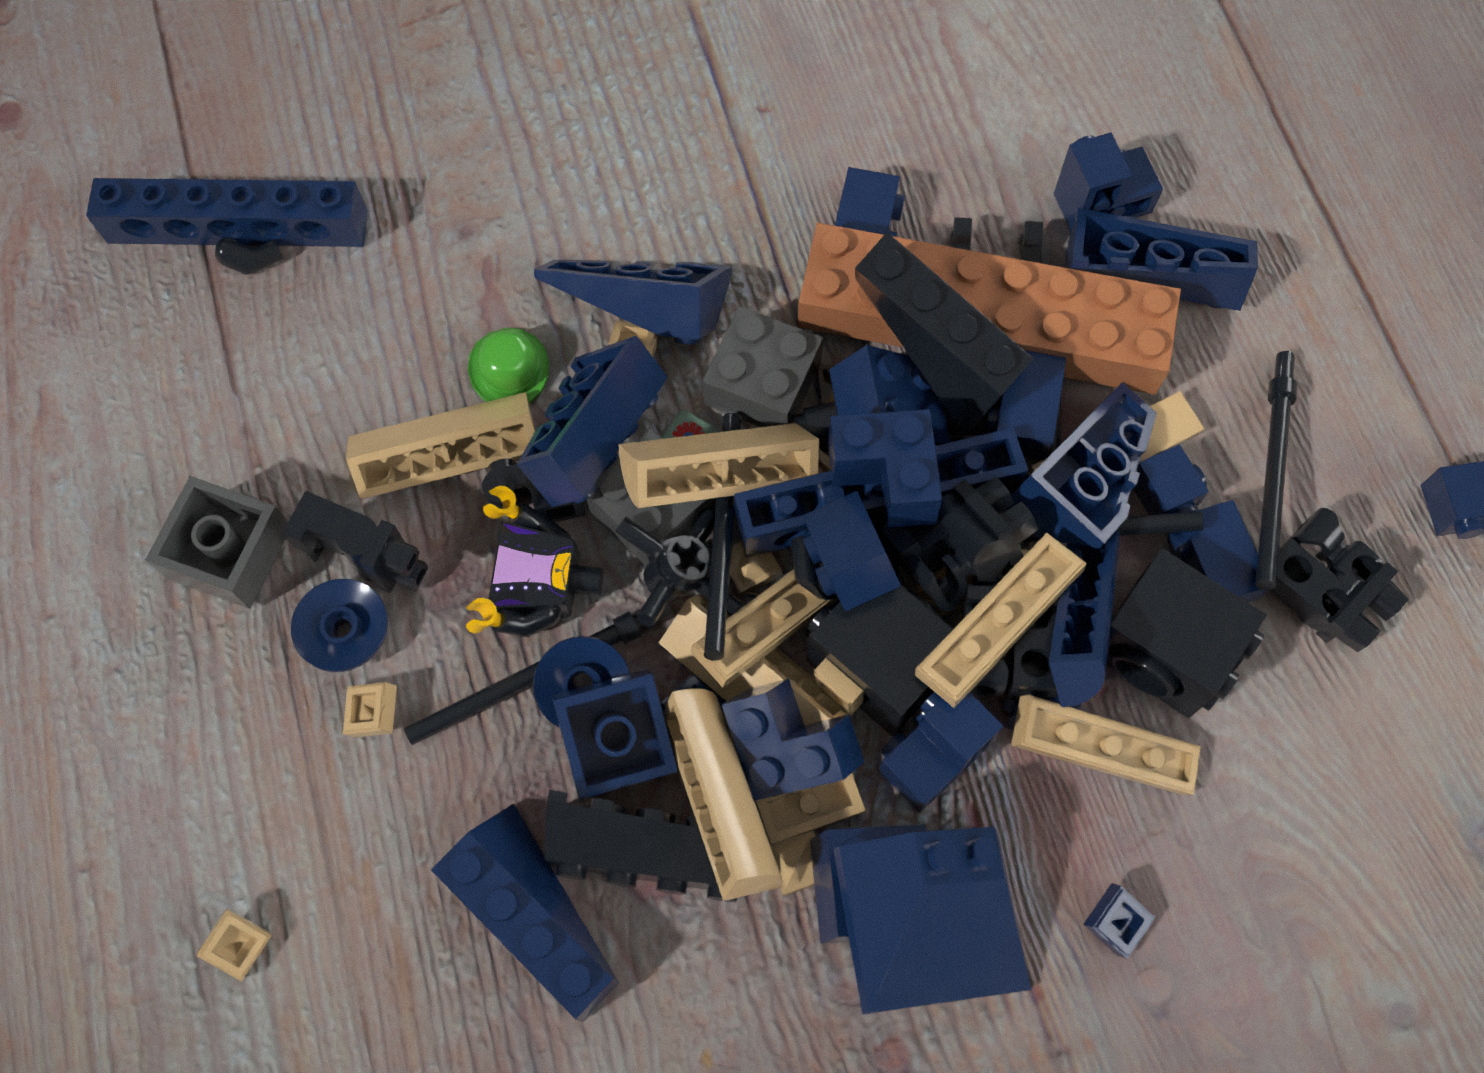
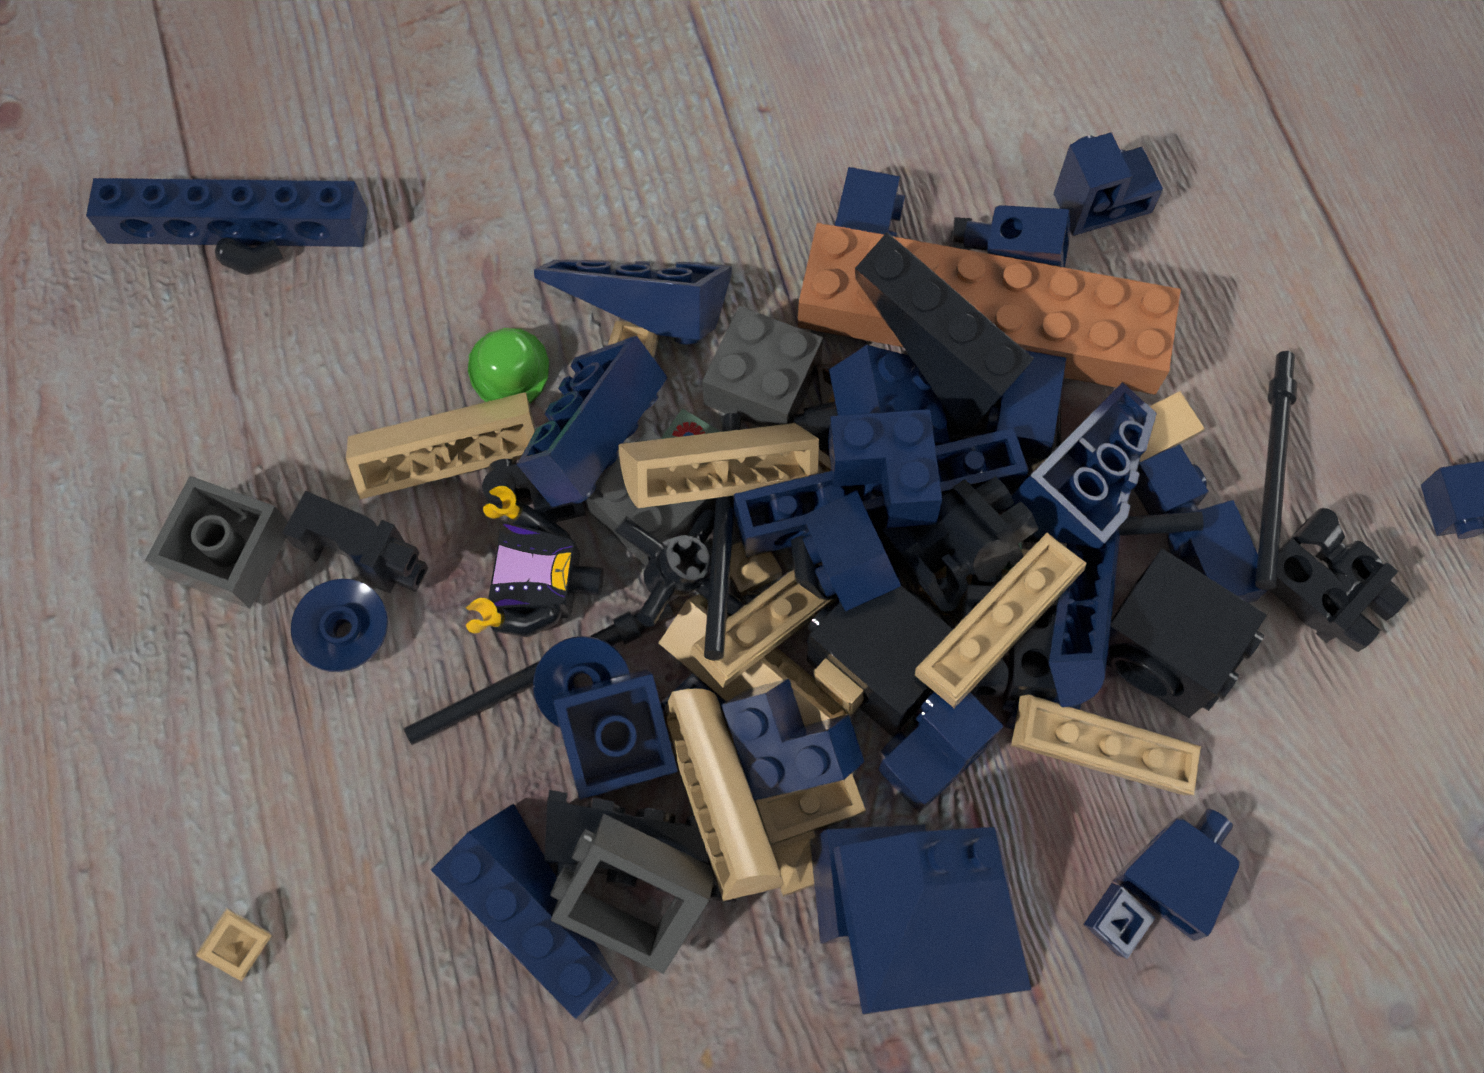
tan tile [343,682,397,737] -> none
dark blue wedge [1064,208,1258,311] -> none
none -> dark grey window [550,814,715,974]
none -> dark blue torso [964,205,1070,268]
none -> dark blue torso [1113,809,1240,941]

